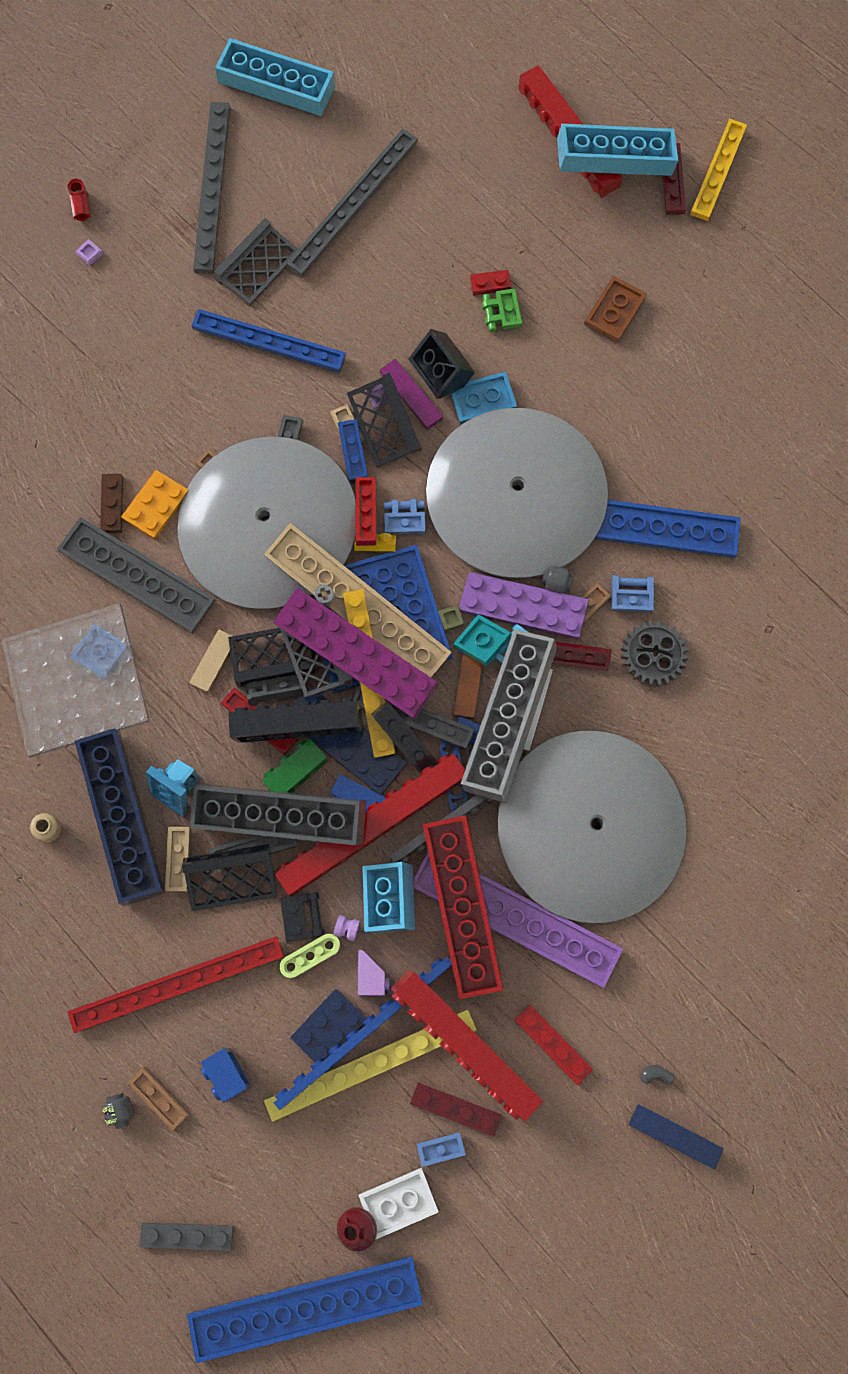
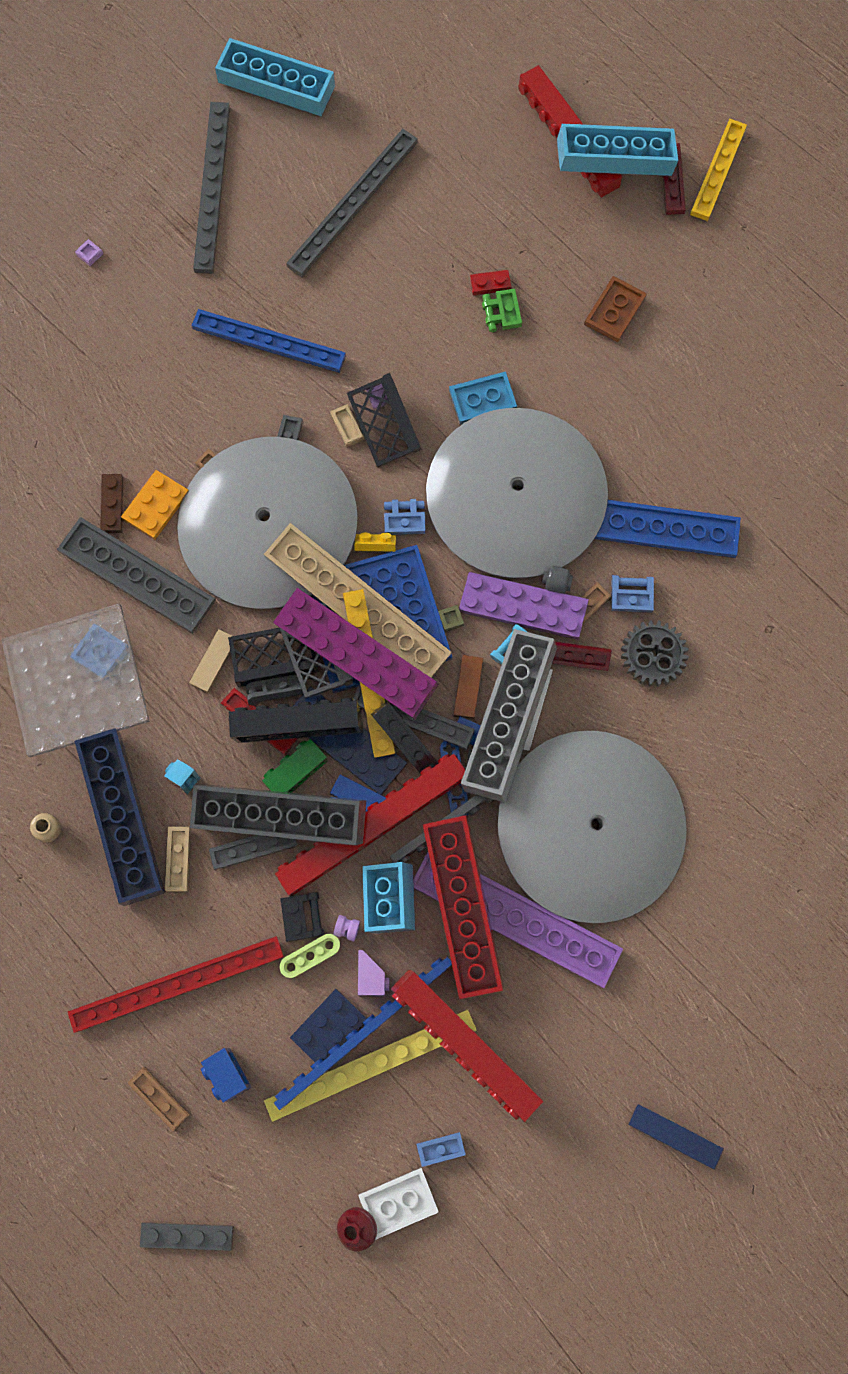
red piece [67,178,91,222] -> none
dark grey head [102,1093,134,1129] -> none
dark azure plate [146,765,189,818] -> none
black fence [182,844,277,911] -> none
blue plate [187,1256,423,1363] -> none
dark grey fence [214,218,298,306] -> none
light grey bush [315,585,335,606] -> none
blue tile [338,419,368,482] -> none
red plate [356,477,376,546] -> none
magenta tile [380,359,443,430] -> none
black slope [409,329,475,399] -> none
dark red plate [410,1082,502,1136] -> none
teal plate [453,614,512,667] -> none
red plate [514,1005,593,1086] -> none
dark grey arm [640,1065,675,1085] -> none

